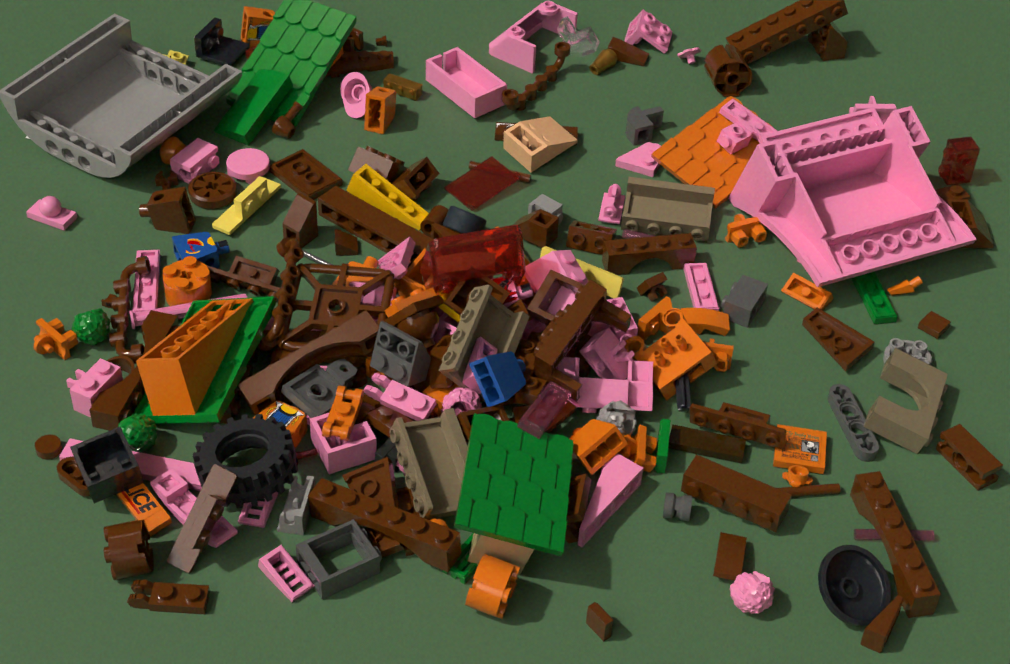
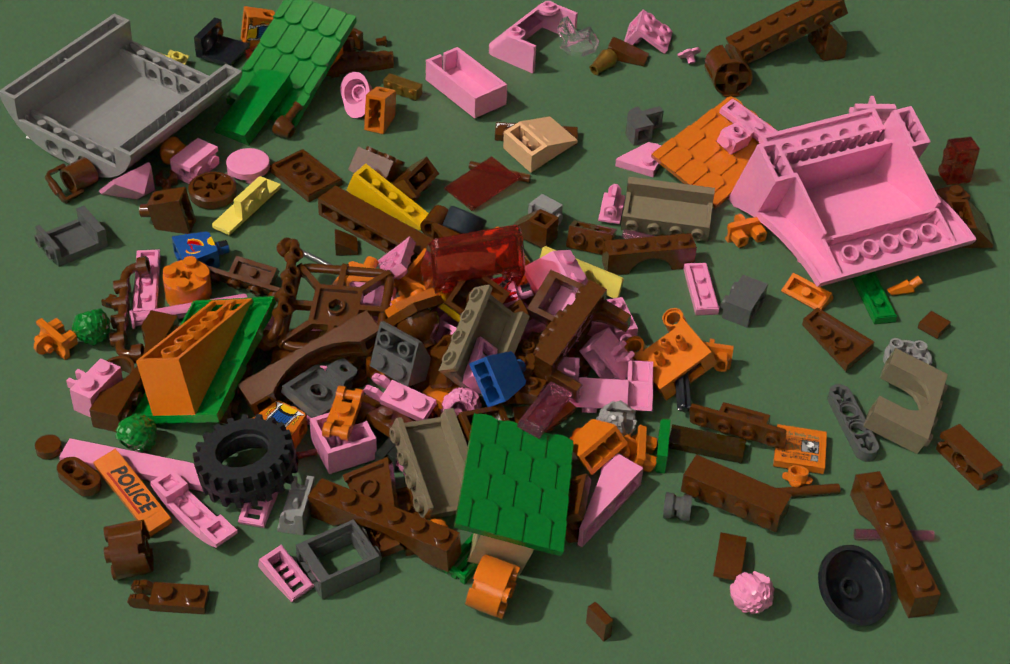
bright pink tile [26,196,77,231] -> none
black container [70,427,144,504] -> none
reddish brown bracket [167,464,238,573] -> none
reddish brown slope [282,193,318,248] -> none
reddish brown bar [502,42,571,111] -> none
reddish brown tile [637,272,668,302] -> none
orange slope [637,296,675,341] -> none
orange slope [680,308,730,336] -> none
reddish brown slope [861,595,904,653] -> none
none -> dark grey panel [34,206,108,267]
none -> reddish brown piece [45,157,98,203]
none -> bright pink slope [99,162,155,199]

